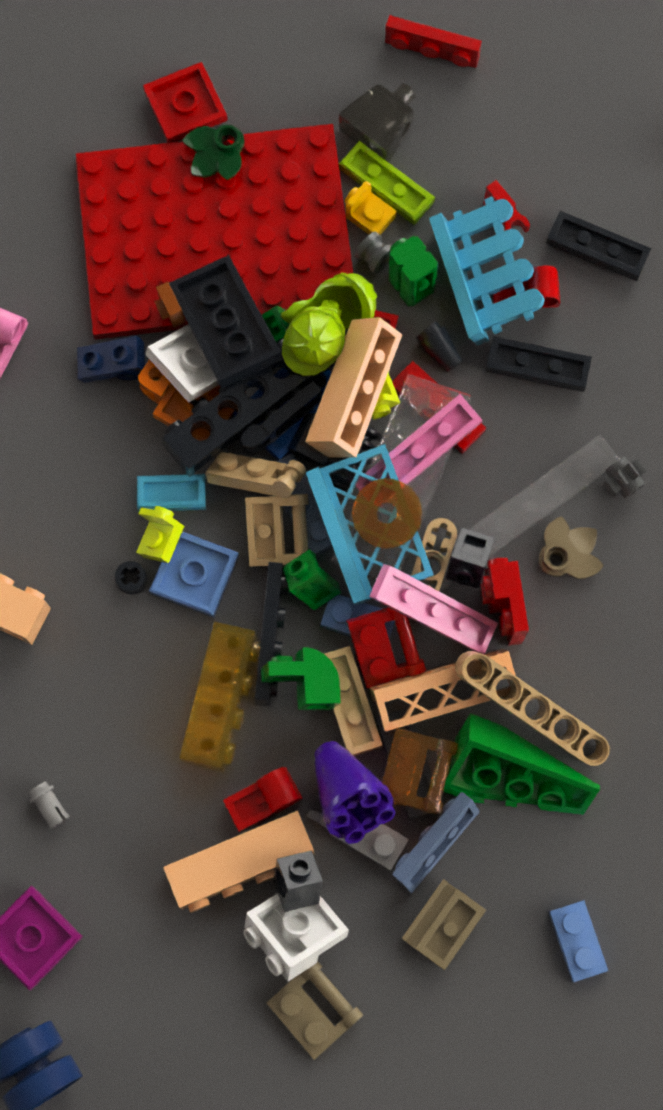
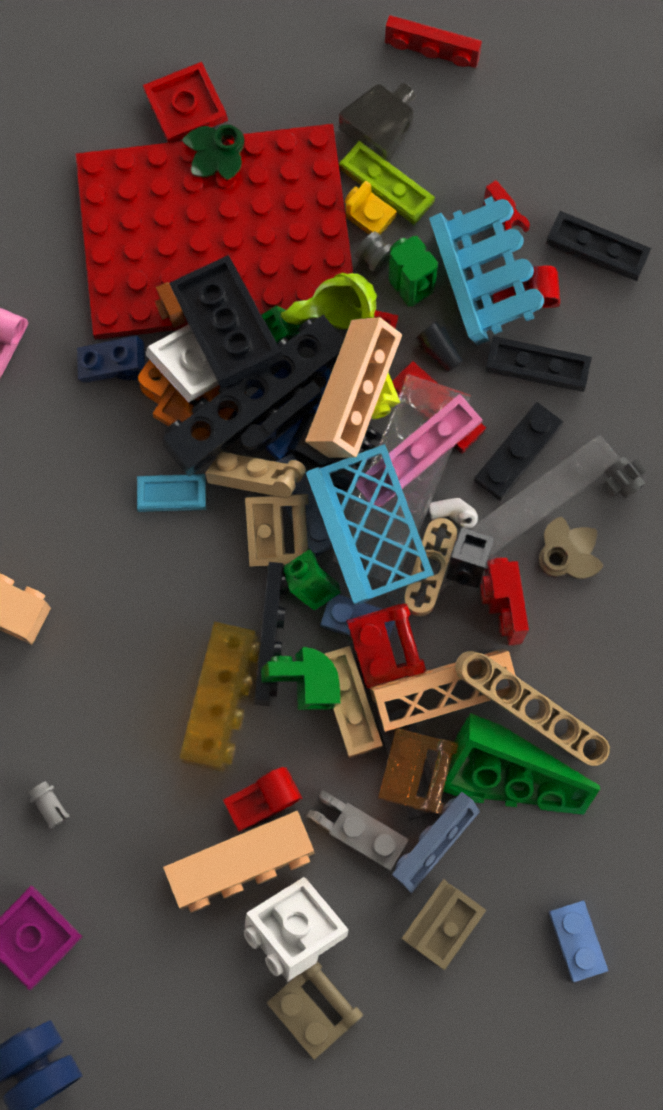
black bush [115,561,148,595] -> none
neon yellow bracket [136,506,184,563] -> none
medium blue tile [149,531,239,618] -> none
black brick [273,850,323,912] -> none
lime piece [282,297,345,376] -> none
dark purple cone [314,741,395,844] -> none
clear orange tile [352,478,423,549] -> none
bright pink plate [369,564,498,655] -> none
none -> white arm [428,498,478,529]
none -> black plate [474,402,564,501]

